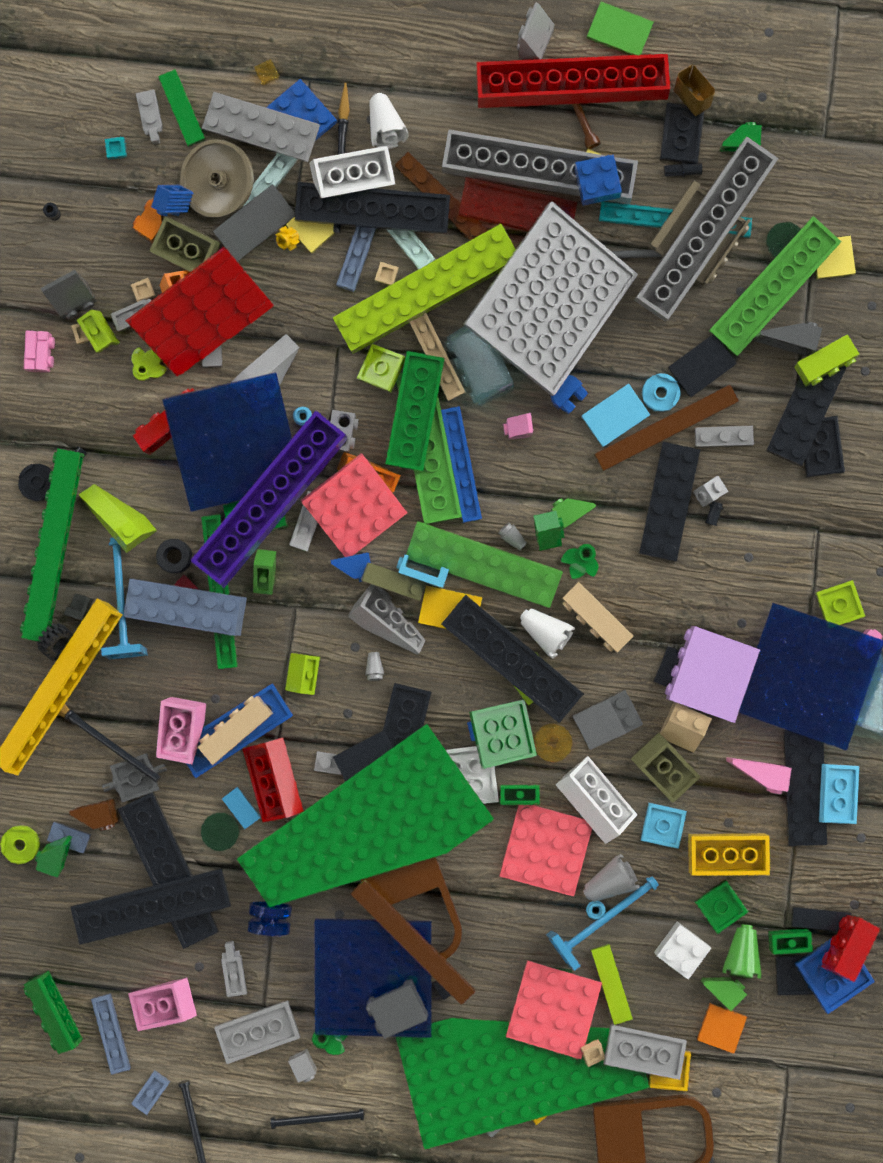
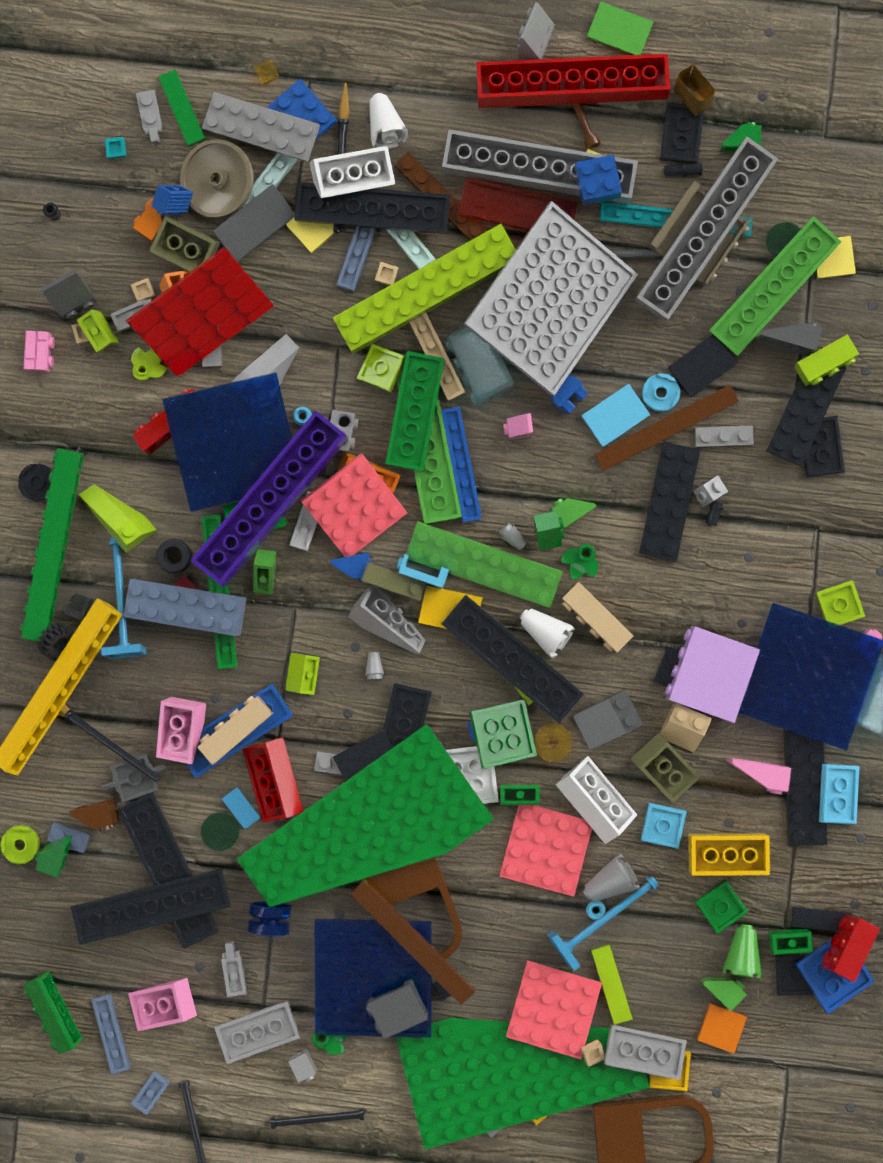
yellow gear [276,226,300,251] -> none
white brick [654,921,711,979] -> none

